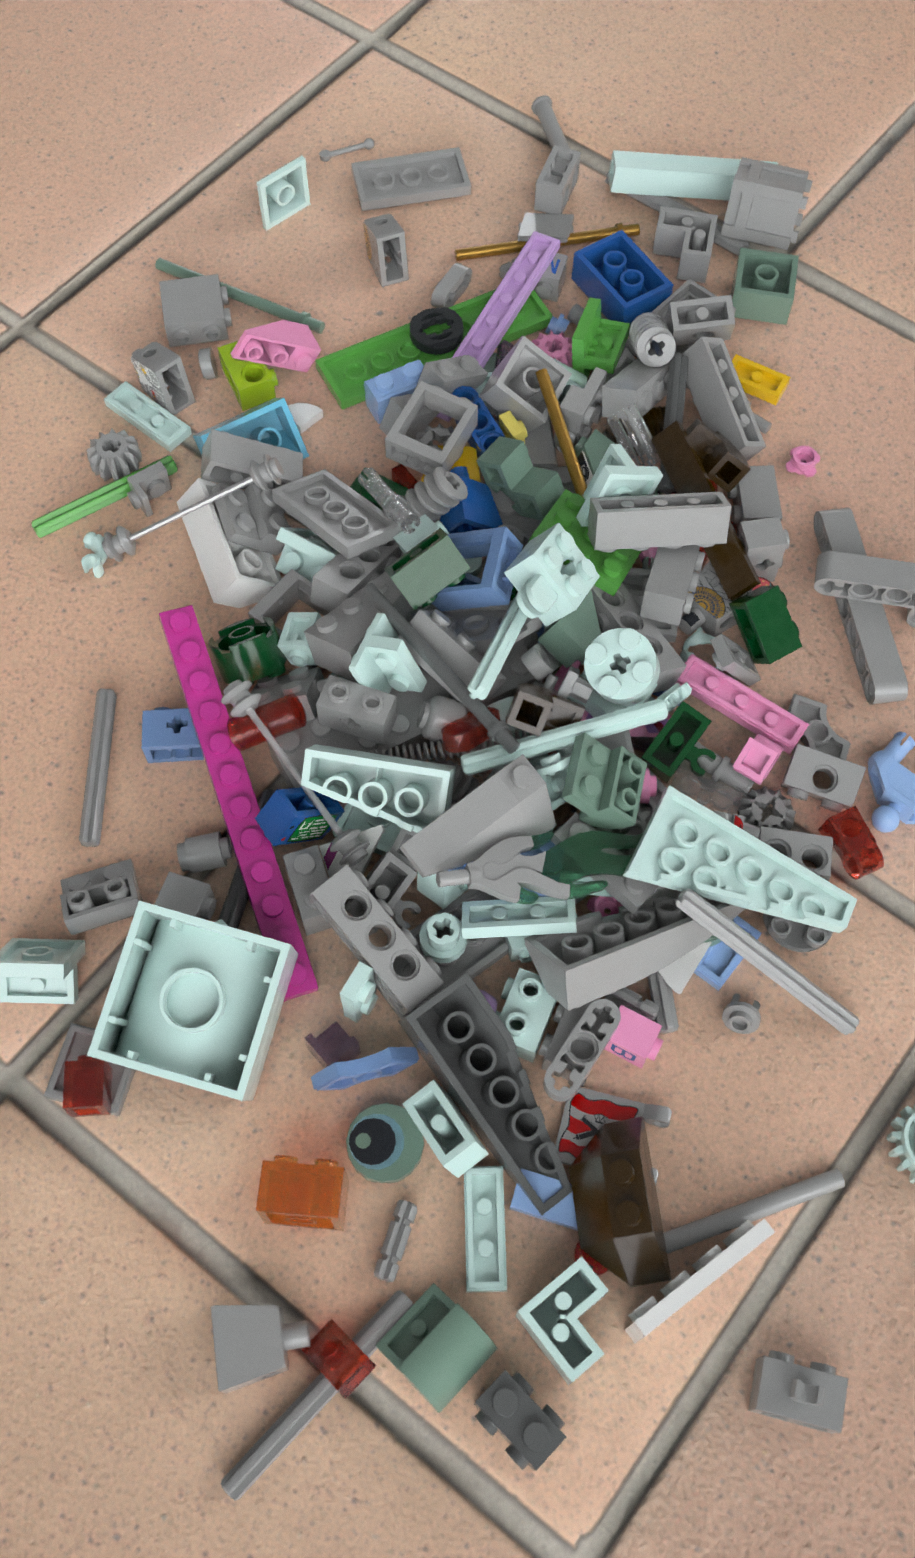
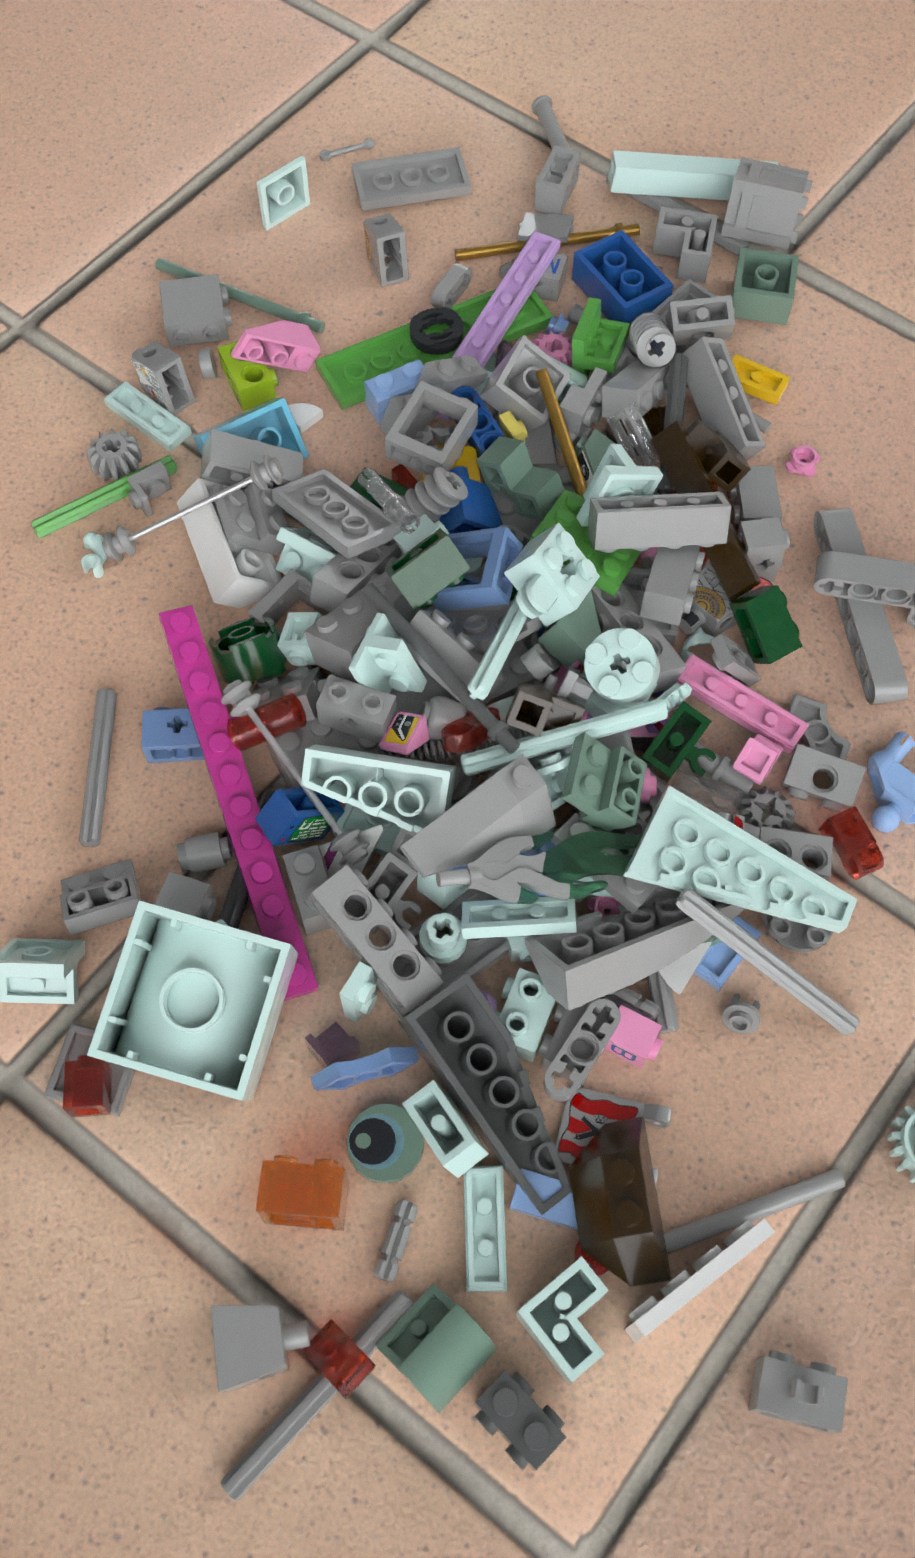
none -> slope [379,711,430,755]

